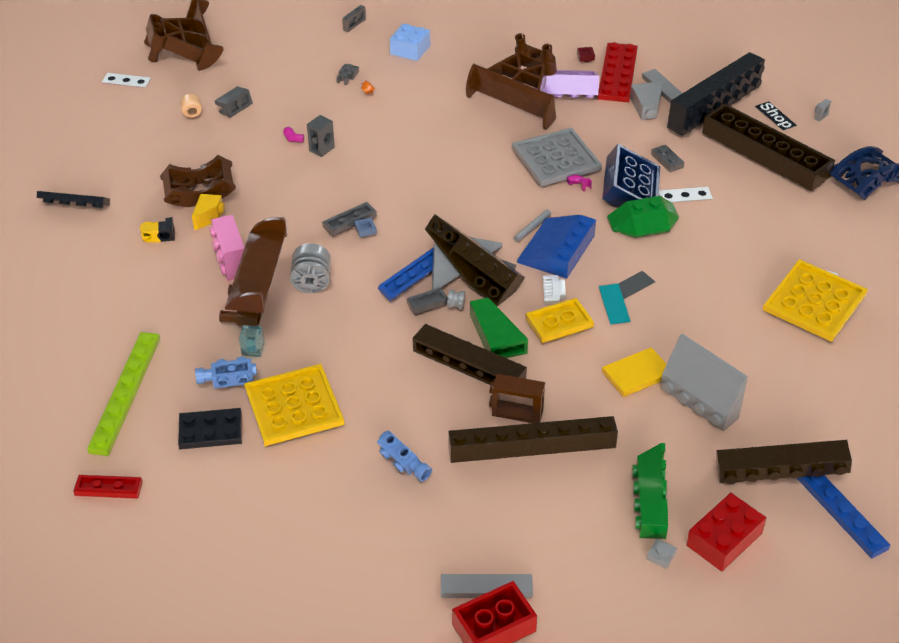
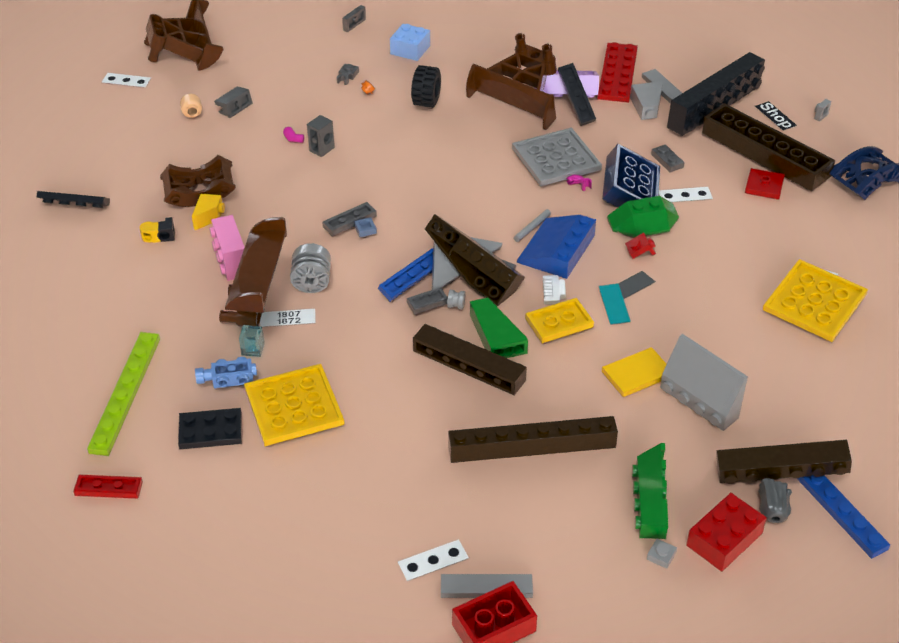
medium blue brick [377,430,432,482] -> none
reddish brown window [489,374,545,423] -> none
dark red plate [577,47,595,62] -> none
none -> white sticker [260,309,316,327]
none -> white sticker [398,539,469,581]
none -> black tyre [411,65,441,108]
none -> black plate [558,63,596,126]
none -> red bracket [625,233,656,259]
none -> red plate [745,168,785,199]
none -> dark grey piece [758,478,792,523]

